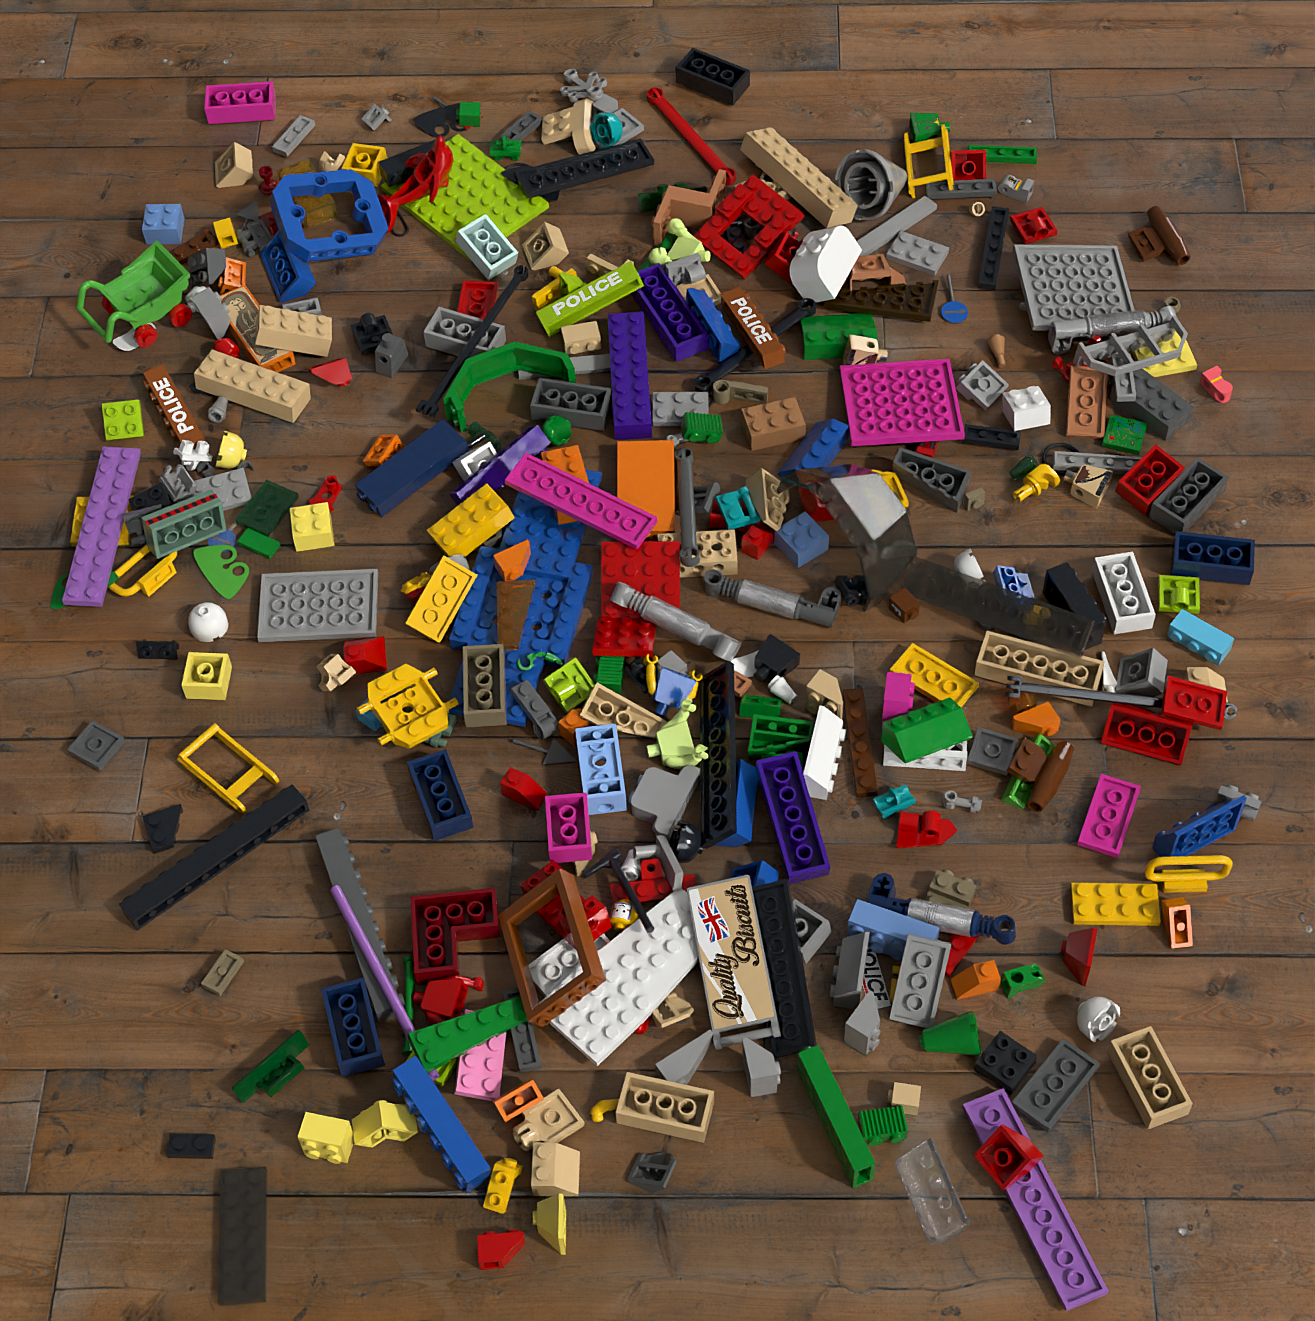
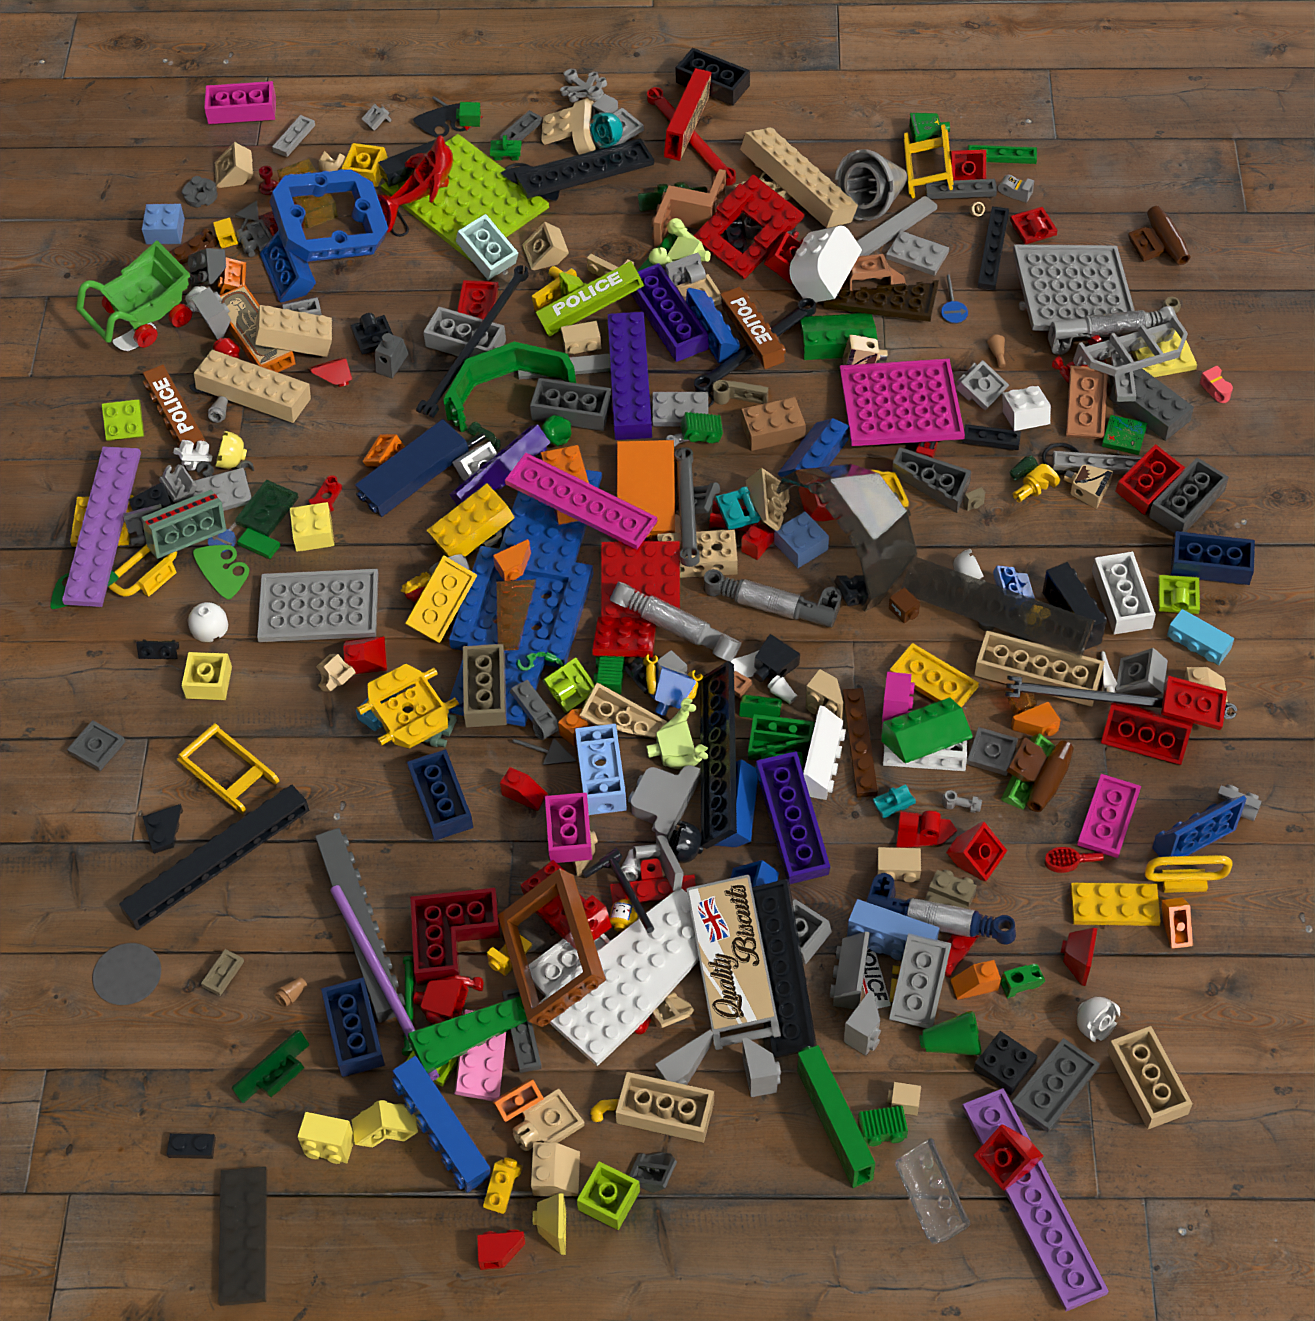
none -> flat silver sticker [93,943,161,1005]
none -> dark grey plate [182,176,218,208]
none -> medium nougat cone [275,977,307,1007]
none -> yellow bracket [487,935,532,976]
none -> lime brick [577,1161,640,1230]
none -> red brick [664,68,712,161]
none -> tan brick [877,847,921,882]
none -> red slope [946,822,1008,881]
none -> red piece [1045,847,1104,873]

